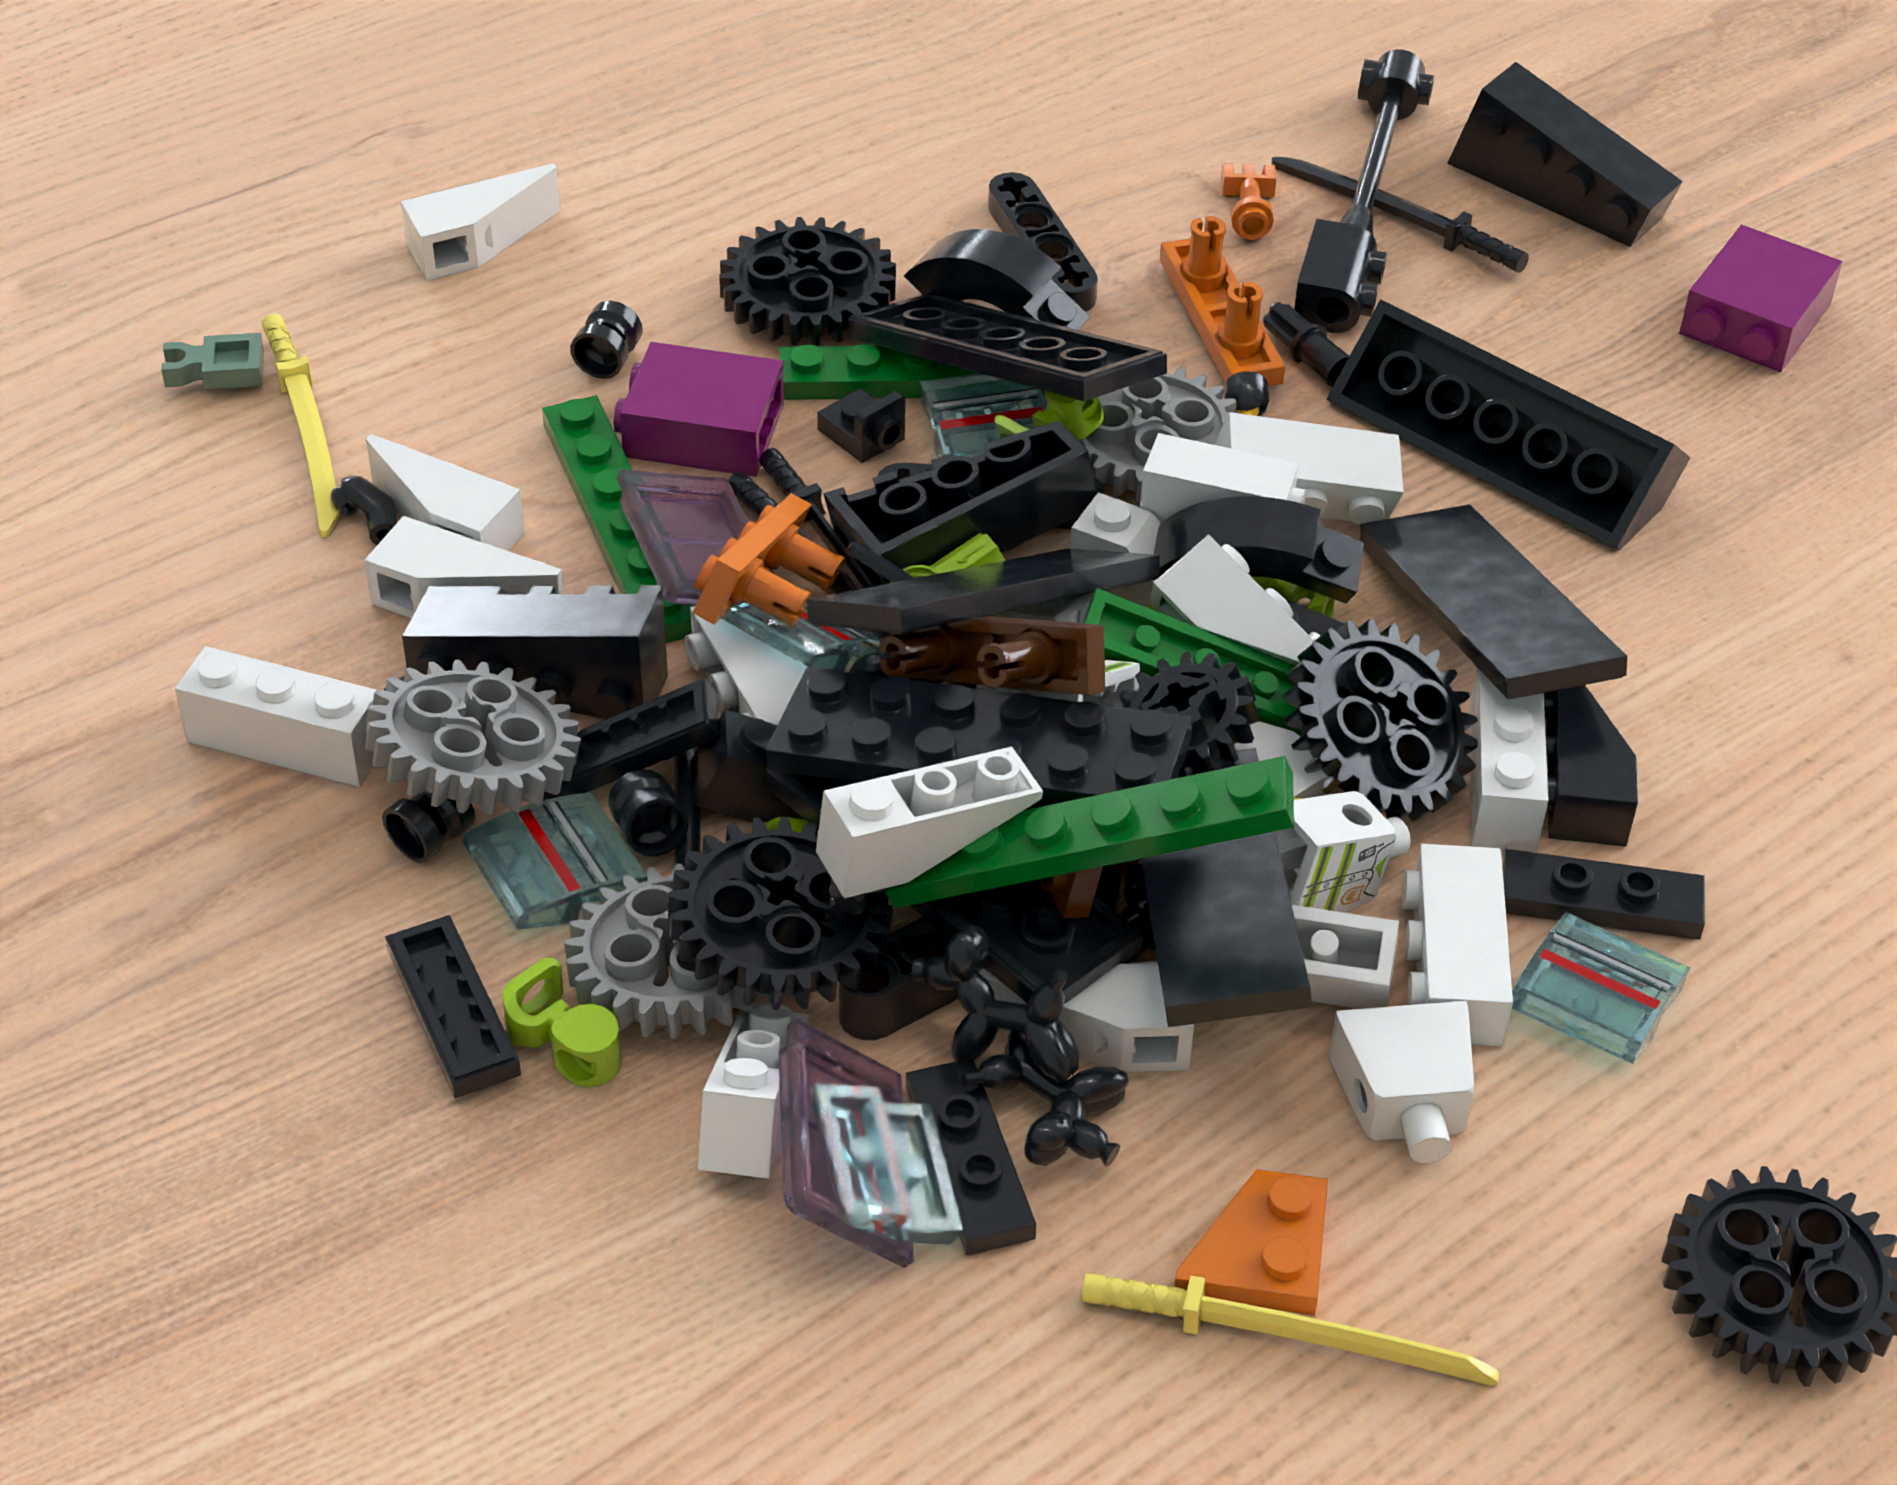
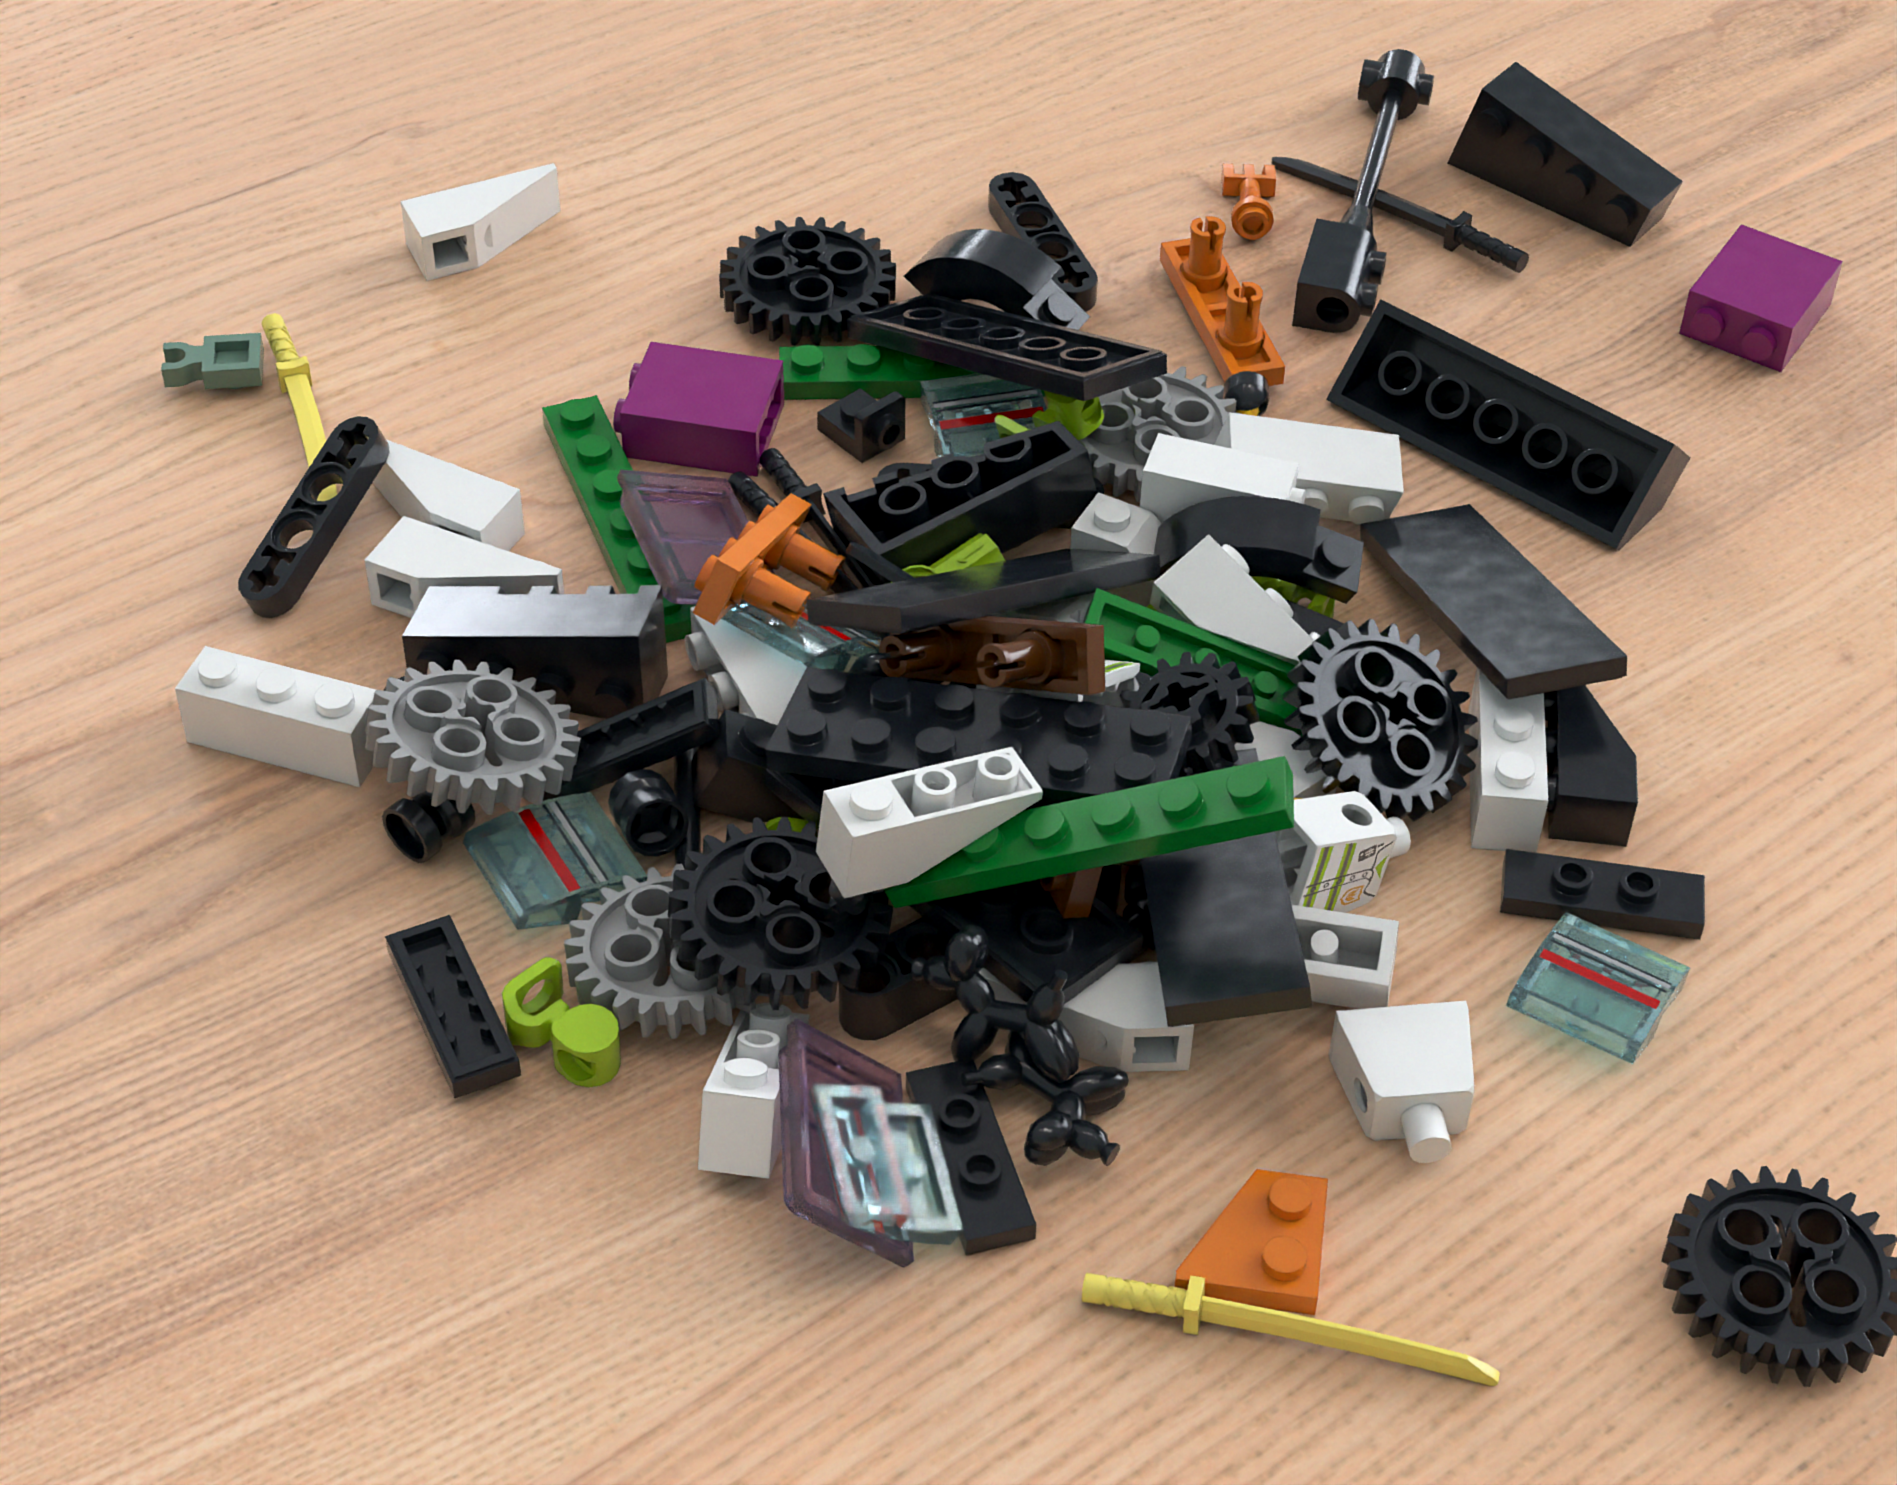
black arm [331,475,397,545] -> none
black wheel [570,300,643,379] -> none
black axle [1263,302,1350,387] -> none
white brick [1402,844,1513,1046] -> none
none -> black beam [238,416,390,618]

